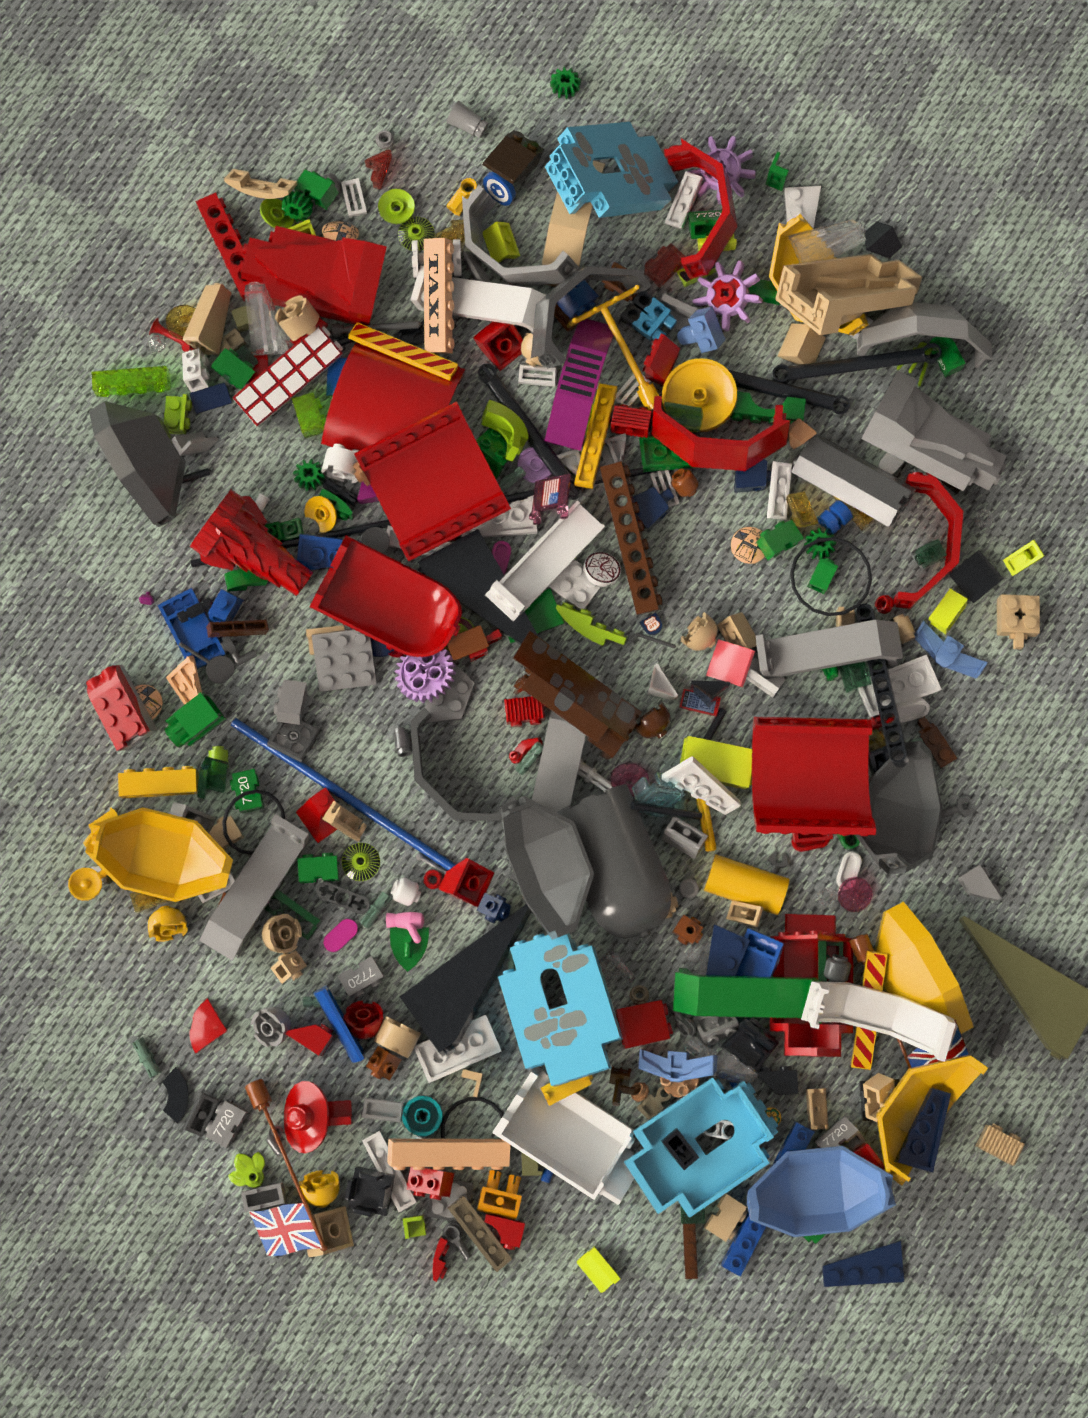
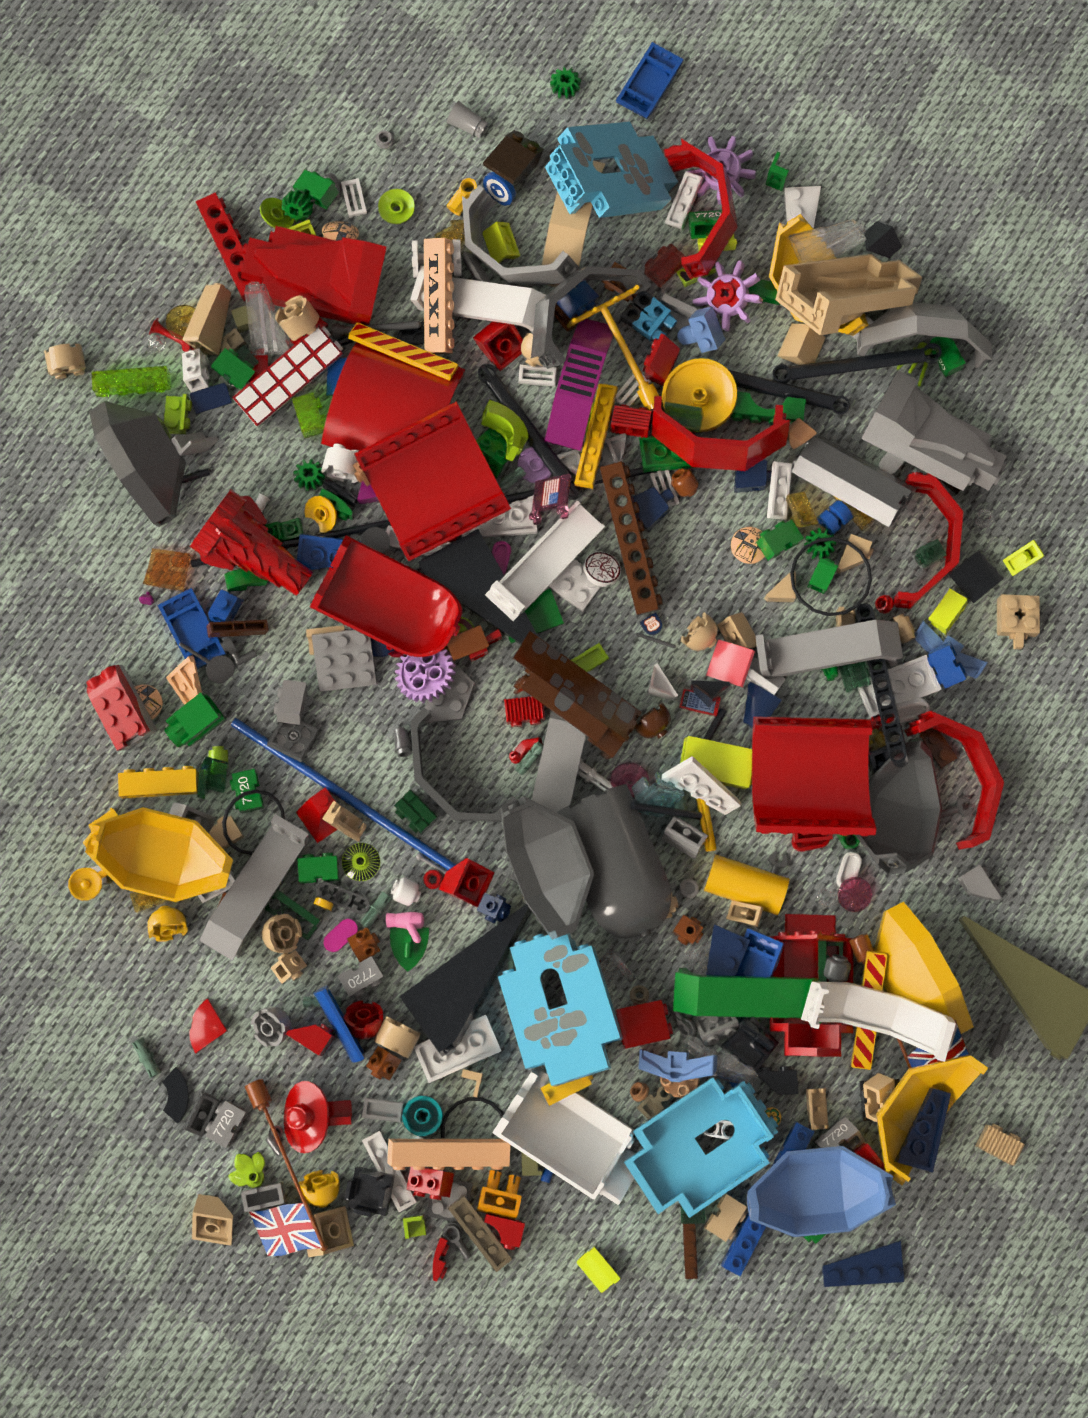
black axle [177,598,213,623] -> none
tan slope [224,169,297,199] -> none
clear red slope [365,150,392,190] -> none
dish [398,216,435,251] -> none
lime slope [556,602,628,646] -> none
dark brown arm [609,1065,634,1106] -> none
black slope [661,1128,699,1170] -> none
none -> tan brick [44,343,86,380]
none -> clear orange plate [143,548,190,591]
none -> tan slope [192,1194,233,1246]
none -> yellow tile [313,897,334,911]
none -> dark orange brick [347,927,381,962]
none -> dark green brick [394,789,438,835]
none -> lime tile [571,643,609,672]
none -> blue slope [616,42,684,119]
none -> dark blue slope [743,682,782,729]
none -> tan slope [764,571,796,602]
none -> tan slope [836,534,873,573]
none -> red panel [904,711,1004,850]
none -> blue brick [927,641,967,689]

